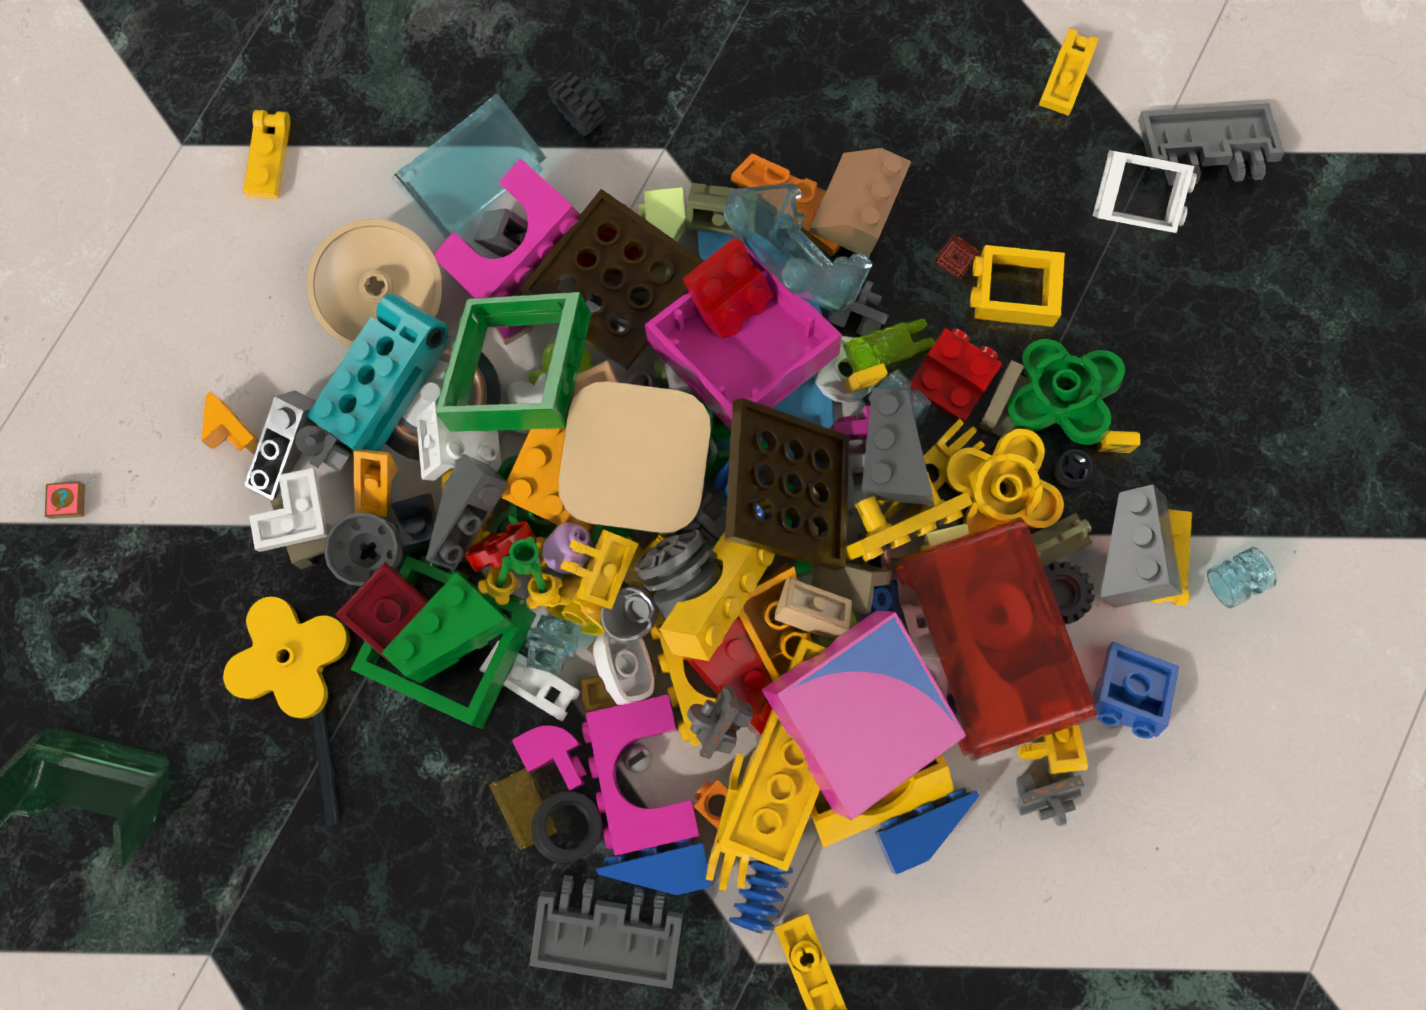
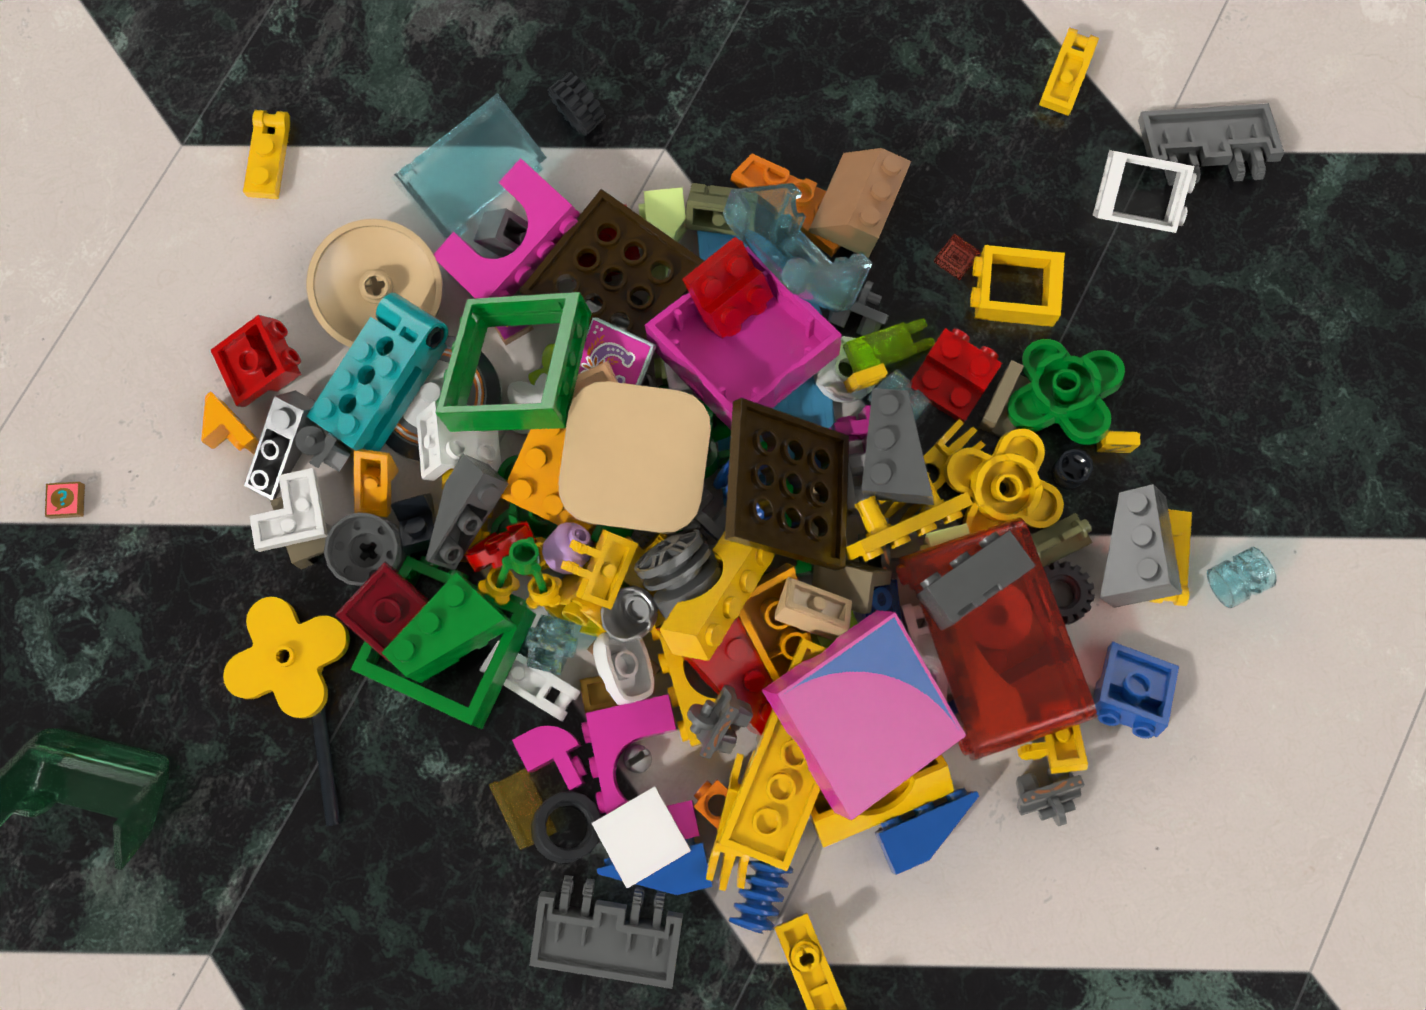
none -> red plate [211,315,302,407]
none -> tile [578,318,657,385]
none -> white tile [592,786,691,888]
none -> dark grey wedge [916,530,1036,631]

